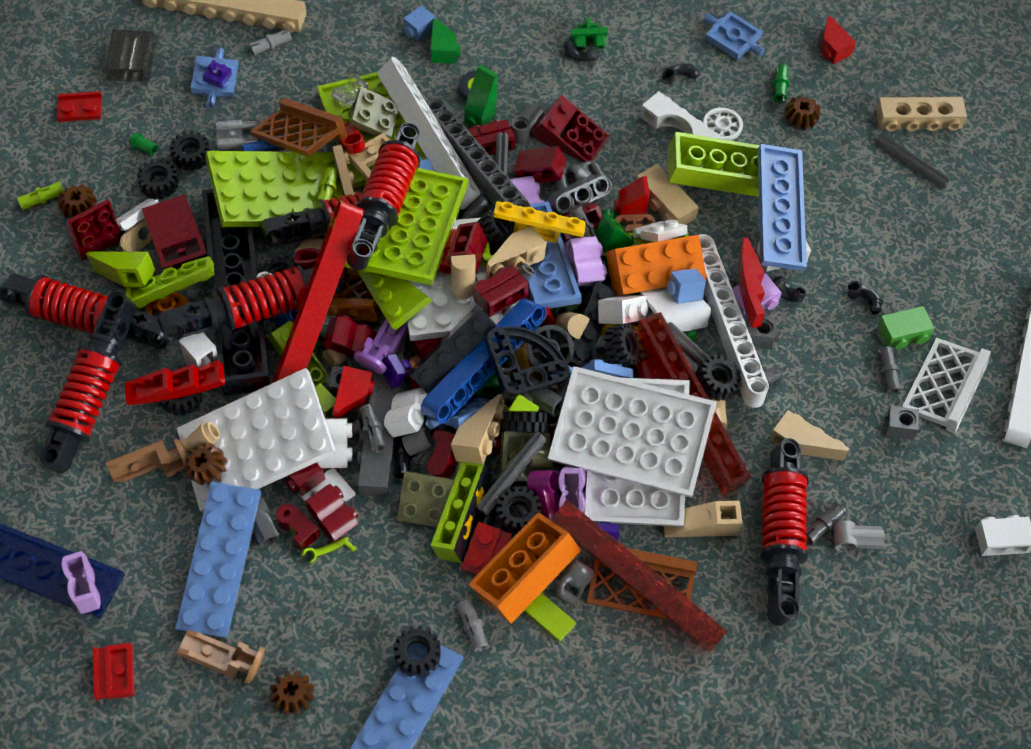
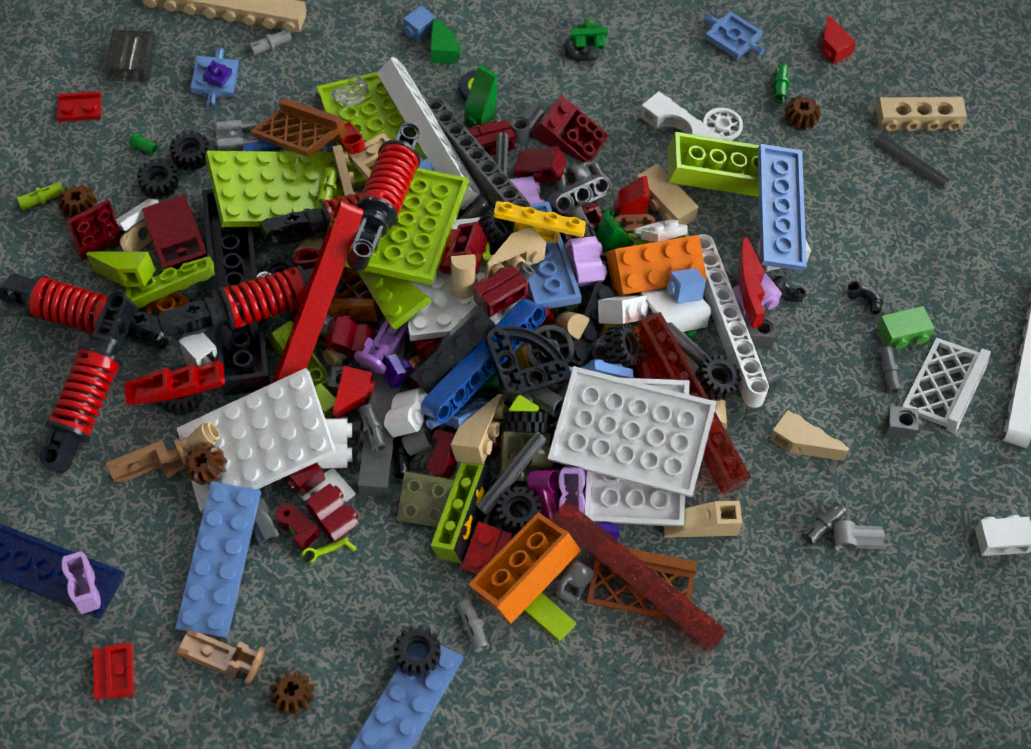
blue pin [275,309,298,327] -> none
olive plate [348,87,398,140] -> none
black piece [662,63,700,84] -> none
piece [760,438,809,626] -> none

